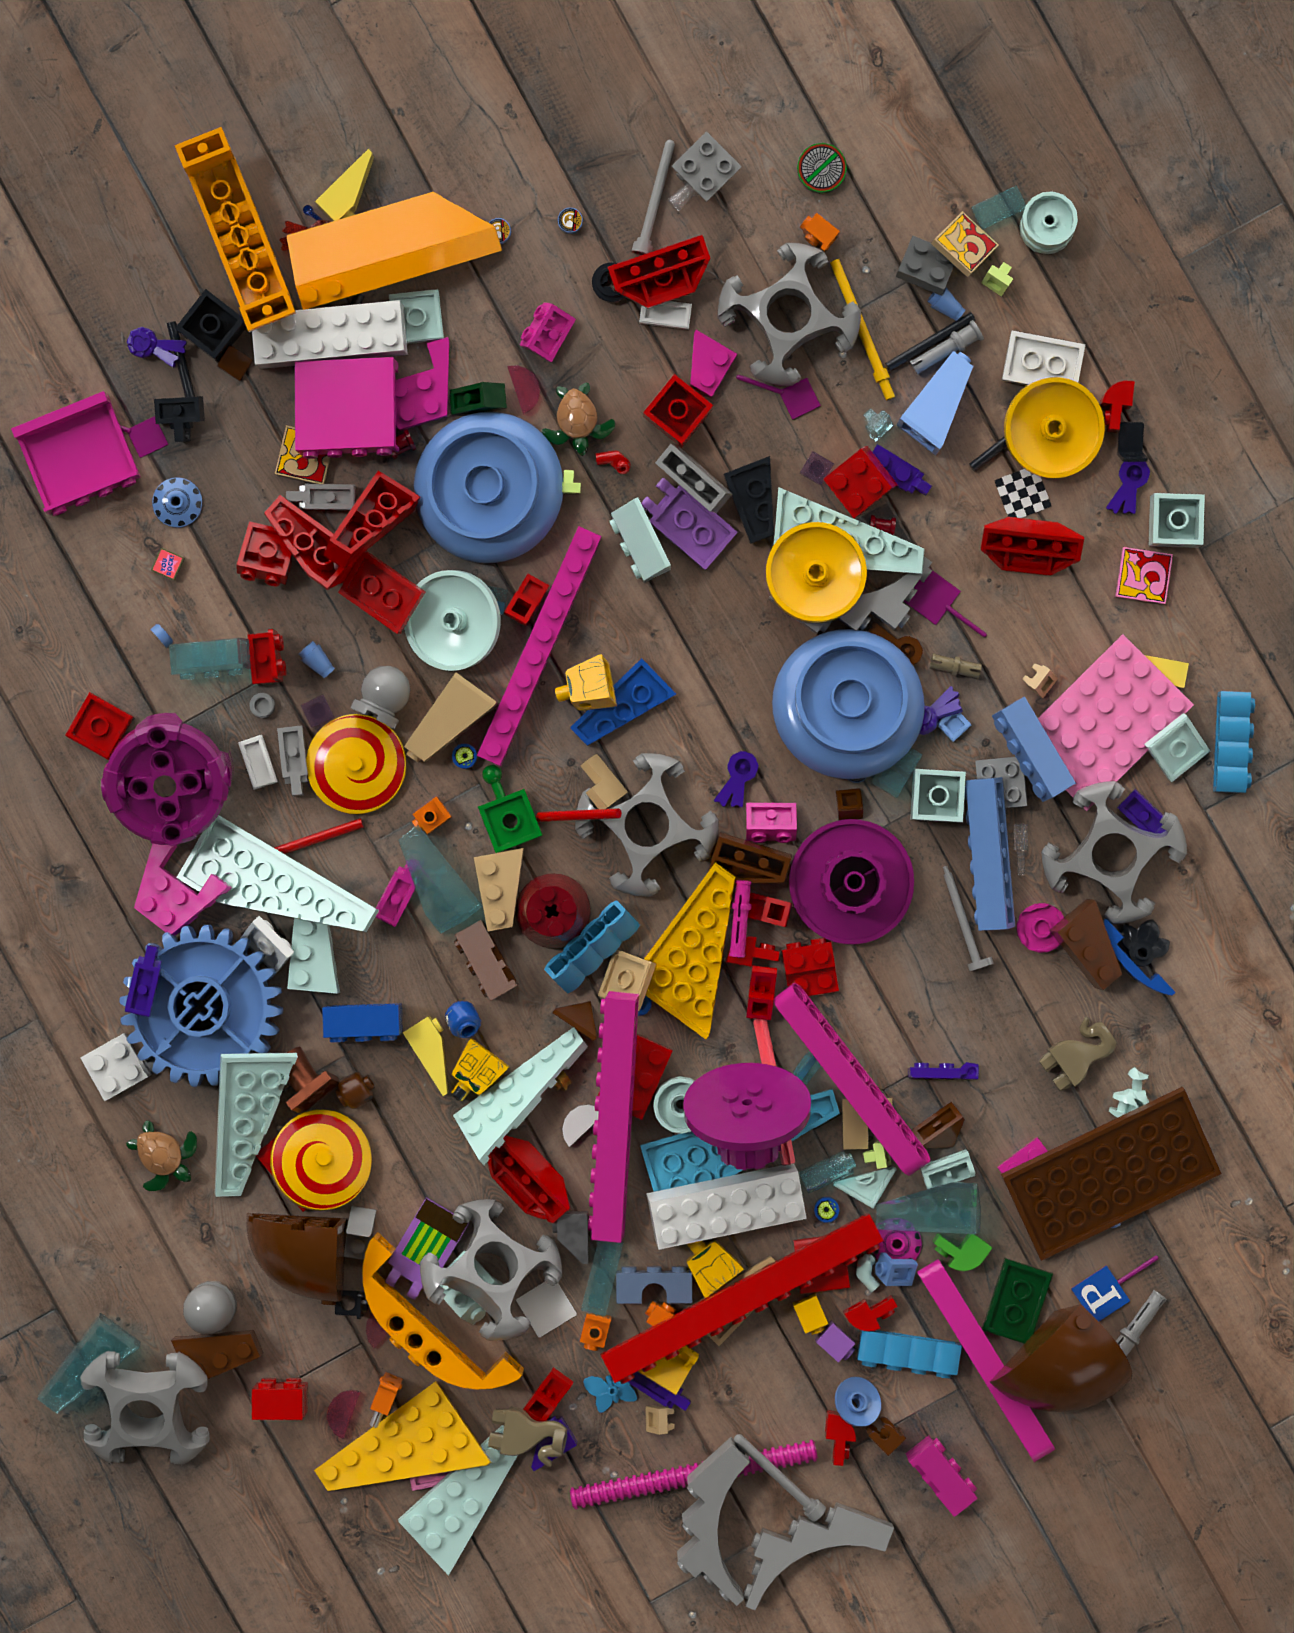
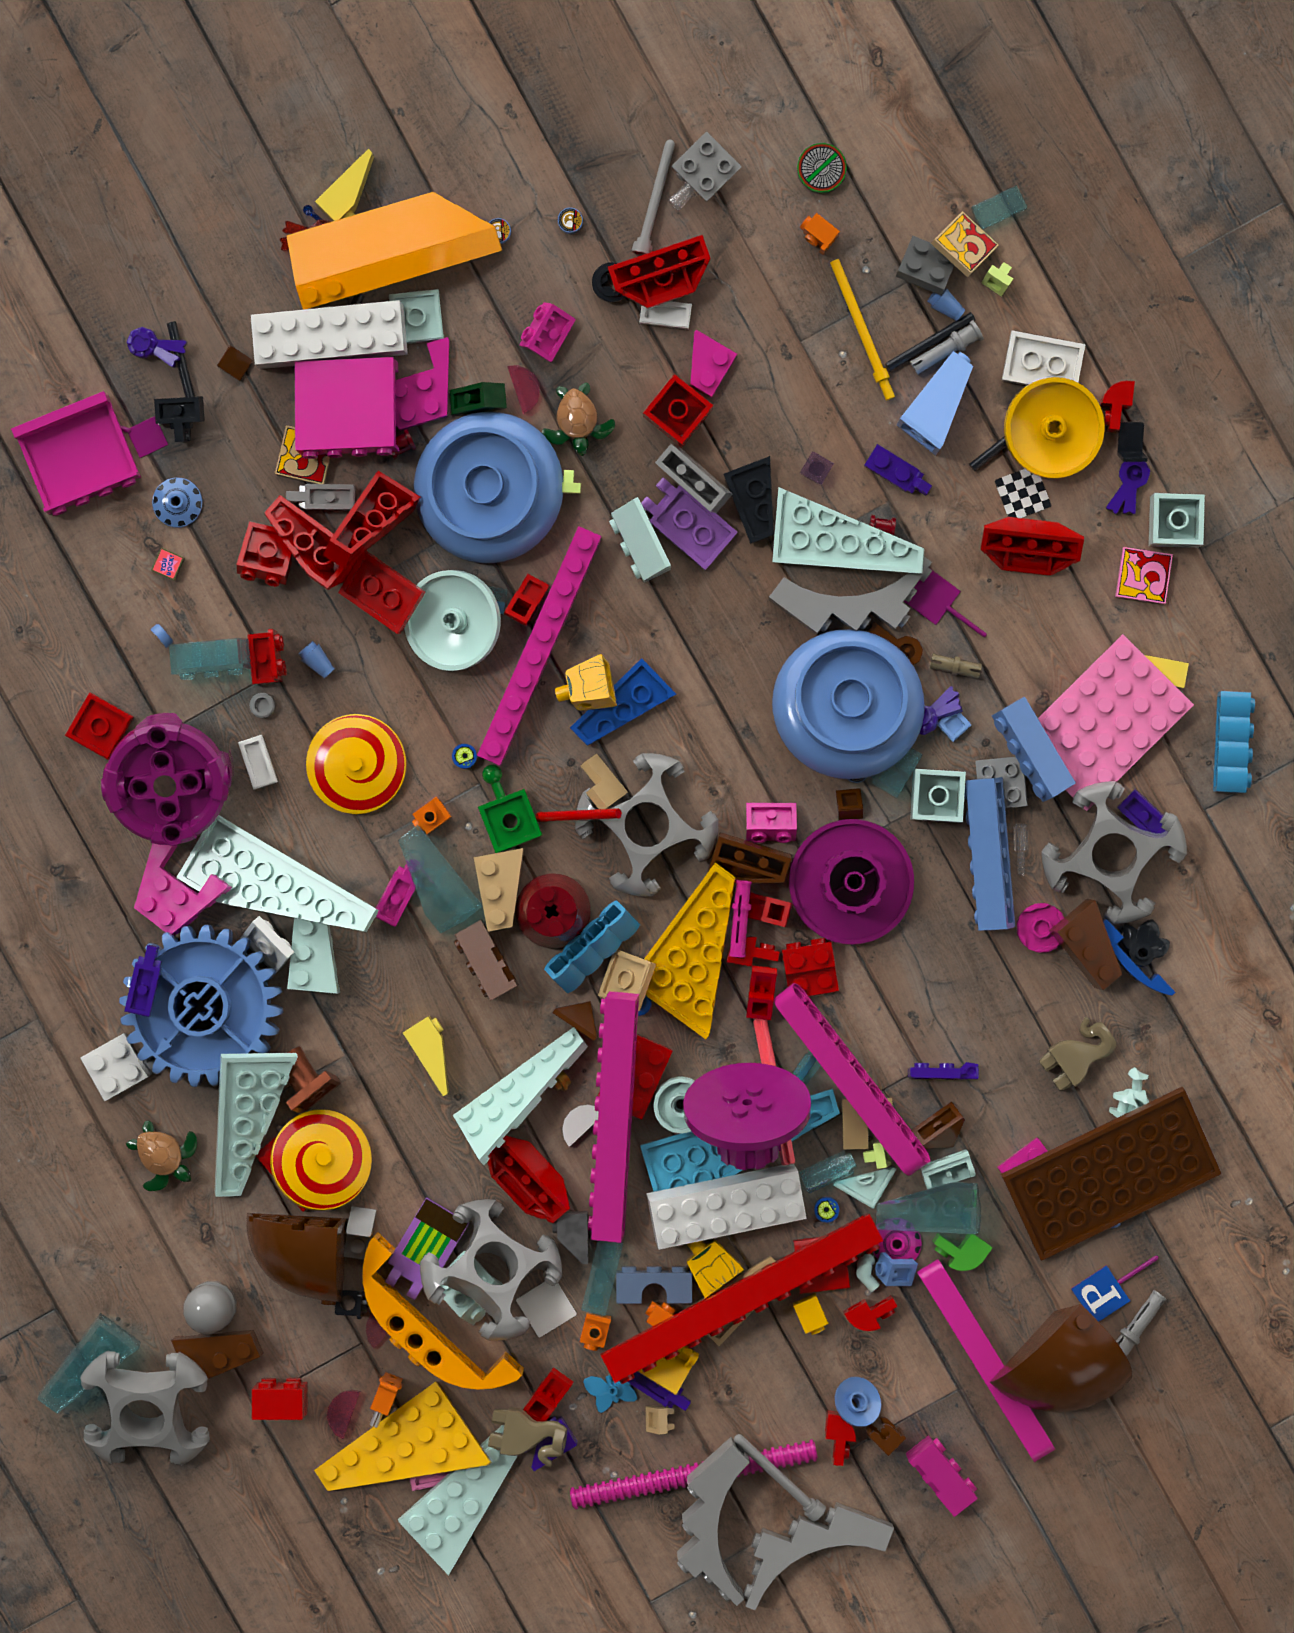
light orange slope [174,127,296,332] -> none
black brick [175,289,246,363] -> none
red bar [274,818,364,854] -> none
light grey hinge [277,725,308,796] -> none
clear purple plate [301,695,334,728] -> none
blue brick [322,1003,403,1042] -> none
reddish brown head [336,1072,375,1109] -> none
light grey tile [351,666,411,729] -> none
tan slope [404,673,499,763] -> none
blue head [445,1001,481,1038] -> none
yellow torso [451,1038,509,1101] -> none
red arm [595,450,631,474] -> none
dark purple piece [714,751,759,807] -> none
light grey piece [718,243,861,386] -> none
magenta piece [736,375,821,420] -> none
yellow dish [766,522,867,623] -> none
medium lavender brick [815,1320,855,1362] -> none
red brick [823,446,898,518] -> none
dark azure brick [857,1330,962,1379] -> none
clear light blue tile [863,408,893,442] -> none
light grey piece [943,866,994,971] -> none
dark green tile [982,1258,1053,1344] -> none
light aqua wheel [1020,191,1078,254] -> none
tan tile [1023,664,1058,698] -> none
light aqua tile [1144,713,1210,782] -> none

